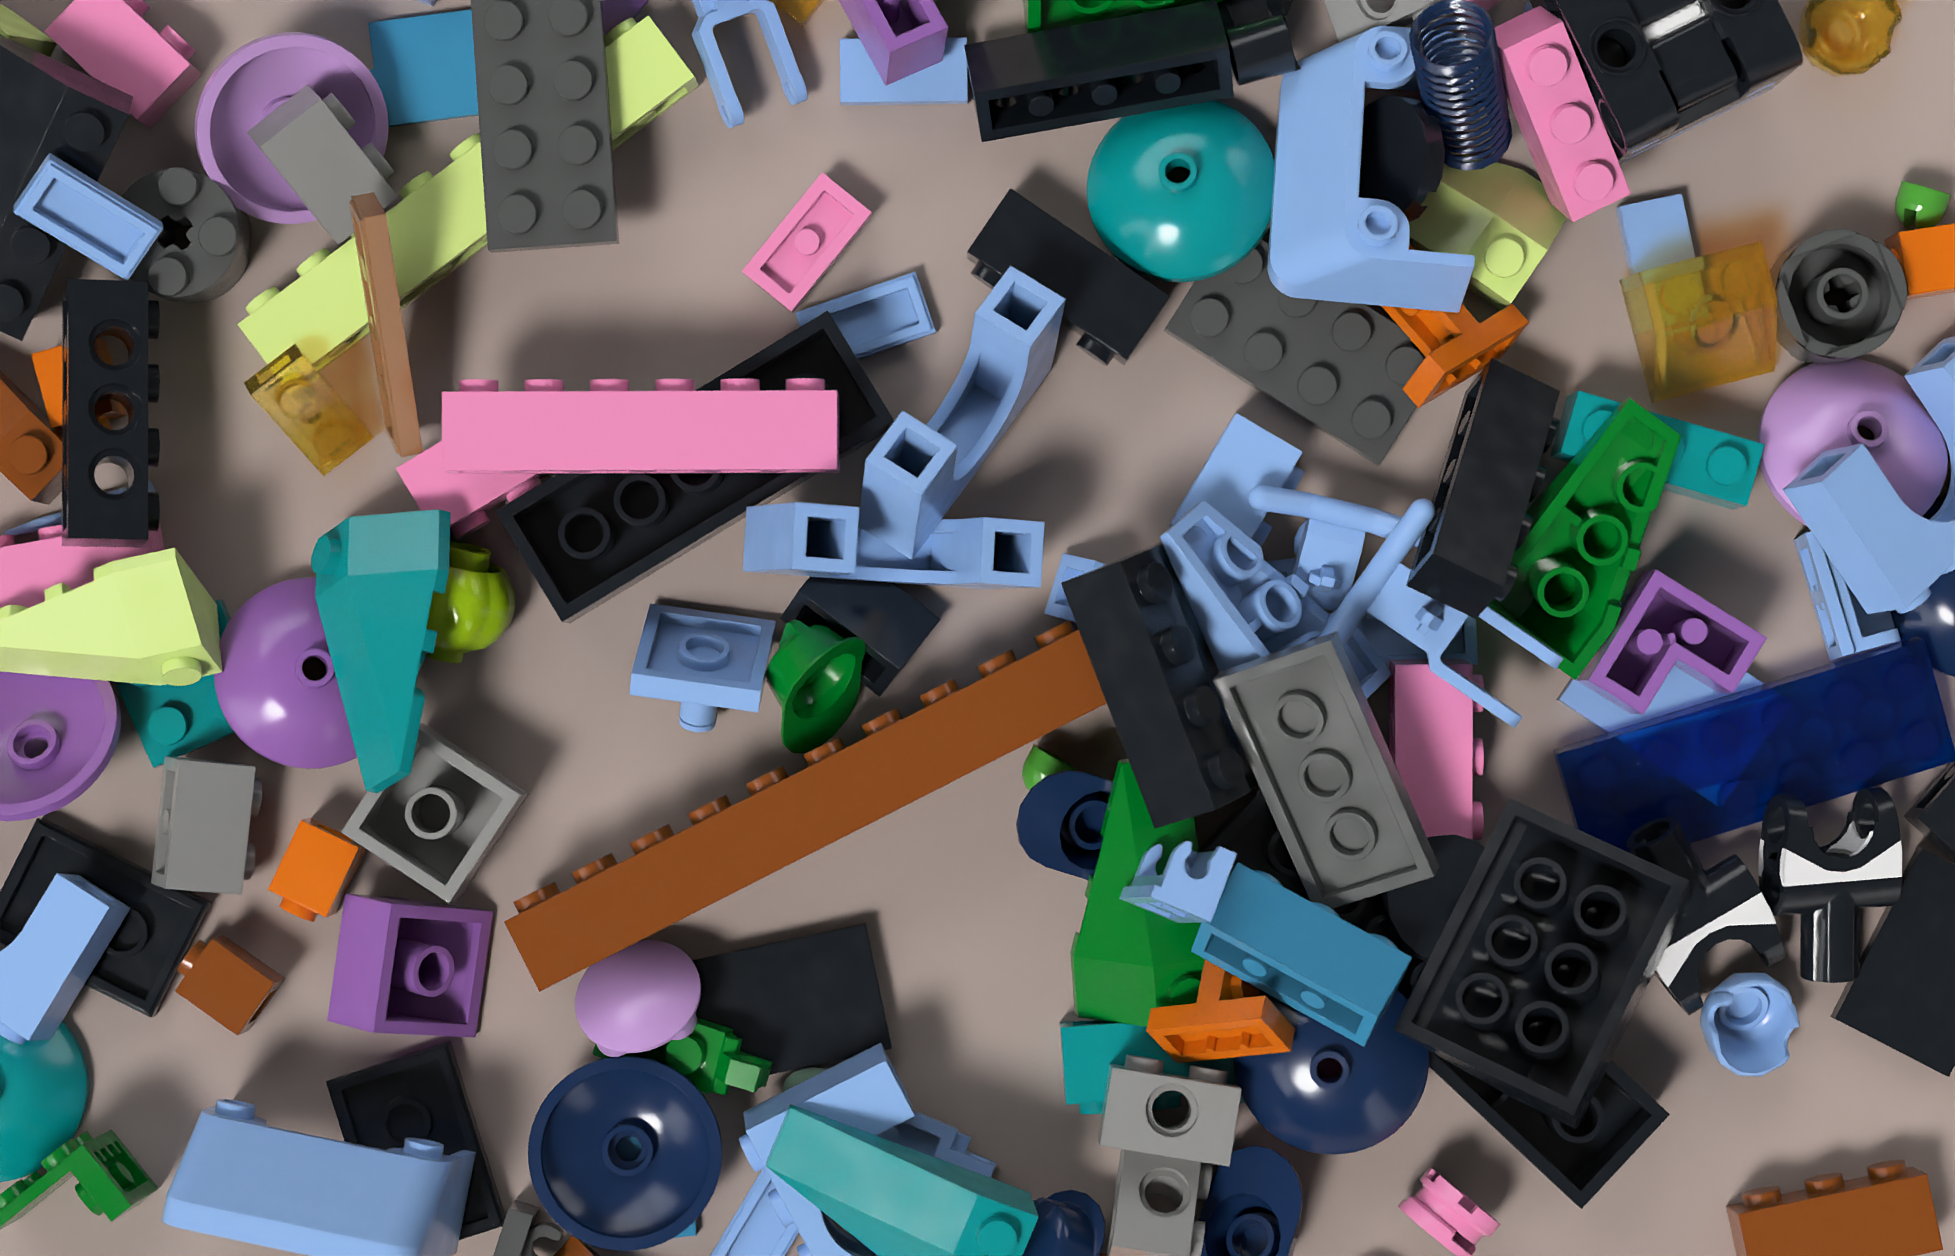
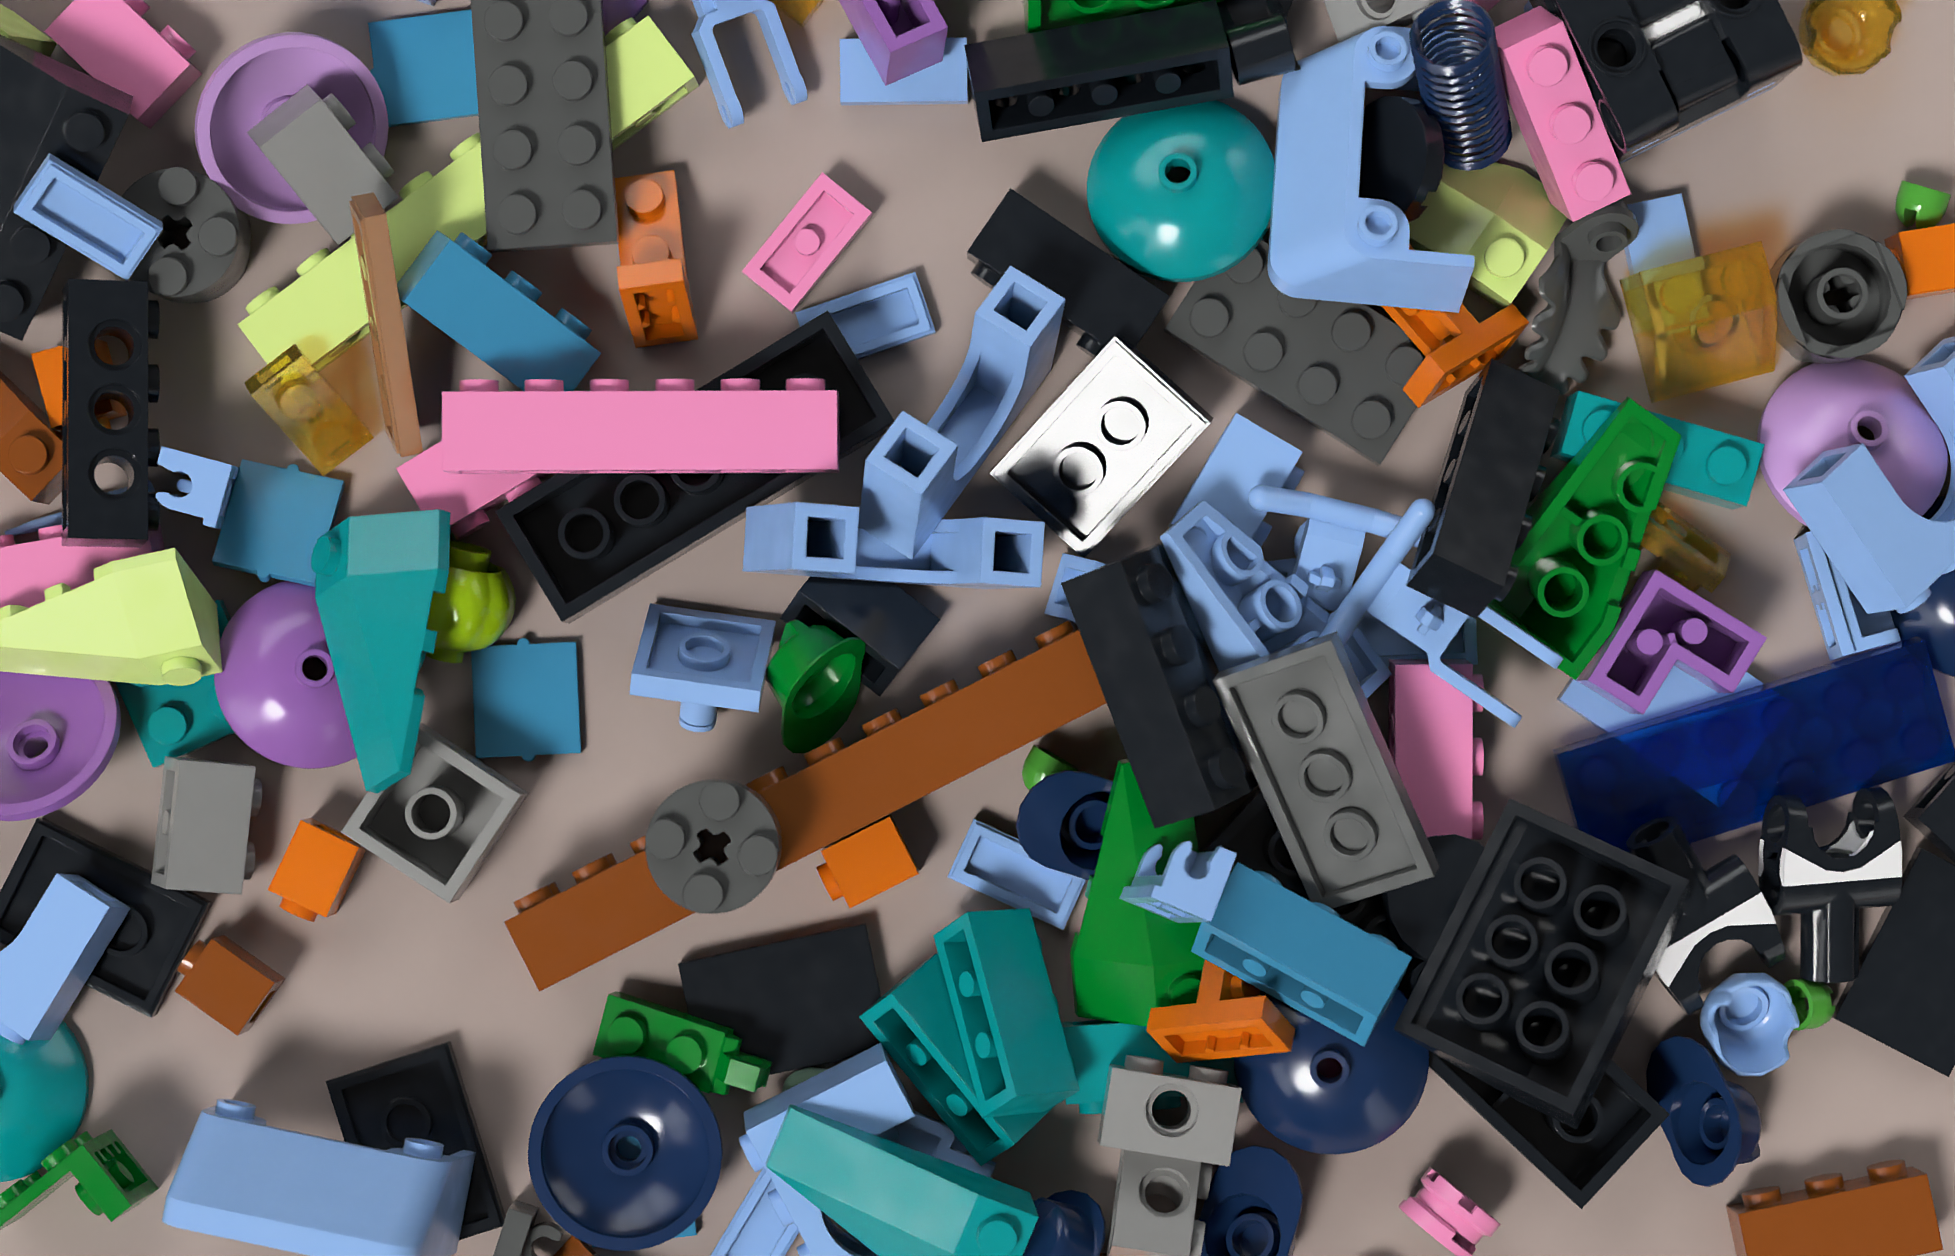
medium lavender slope [327,894,493,1038] -> none
lavender dish [575,940,701,1057] -> none
none -> light blue hinge [155,446,239,529]
none -> dark azure piece [212,459,345,587]
none -> dark azure brick [397,230,601,391]
none -> dark azure piece [471,638,582,762]
none -> orange bracket [615,170,698,348]
none -> dark grey brick [645,779,782,914]
none -> orange brick [816,815,919,908]
none -> teal brick [859,953,1054,1166]
none -> teal brick [933,908,1080,1118]
none -> light blue tile [947,819,1086,930]
none -> tile [990,332,1213,558]
none -> dark grey plant [1517,200,1639,395]
none -> clear yellow hinge [1639,501,1731,593]
none -> dark blue piece [1646,1036,1762,1187]
none -> bright green hinge [1784,978,1836,1031]

